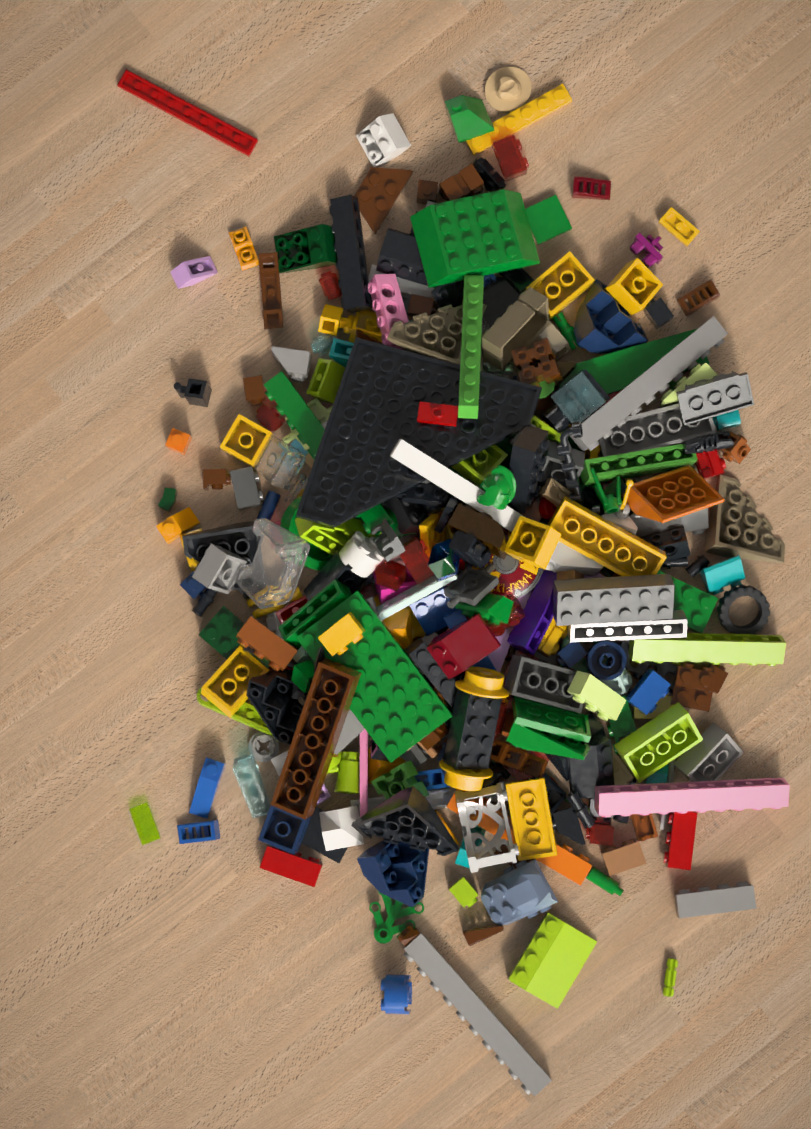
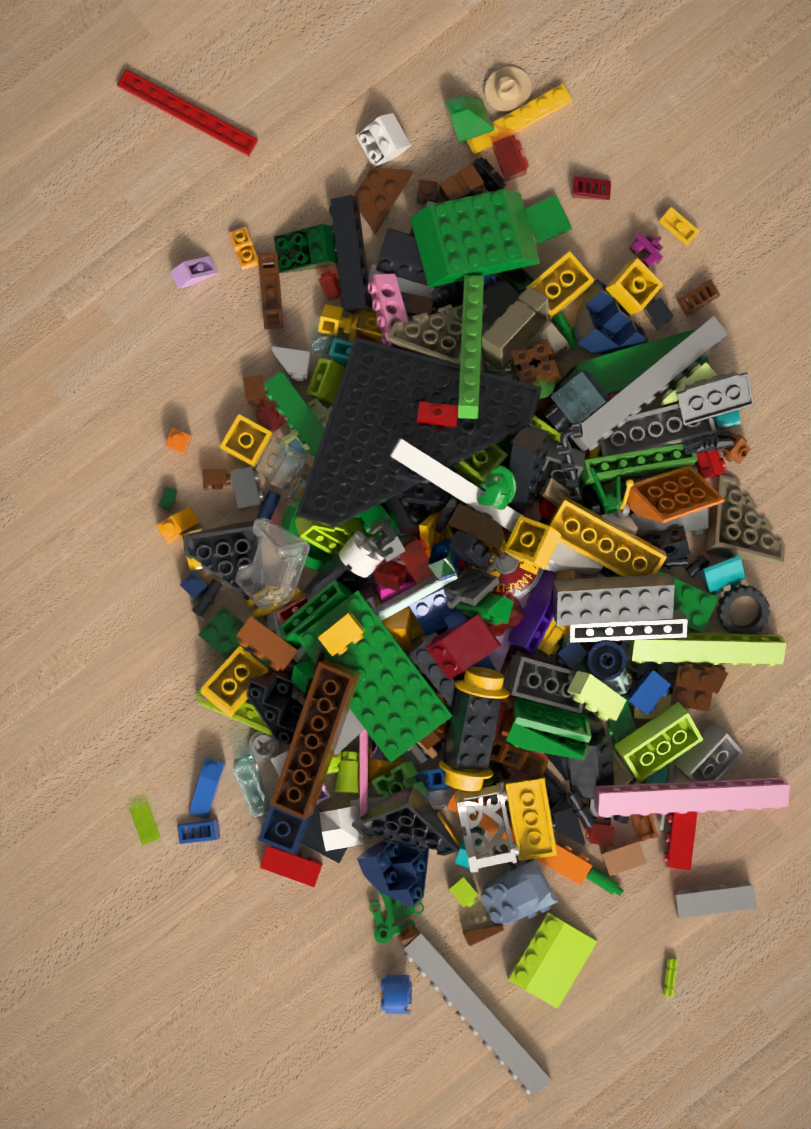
black brick [174,378,212,407] -> none
light grey slope [192,544,248,594] -> none

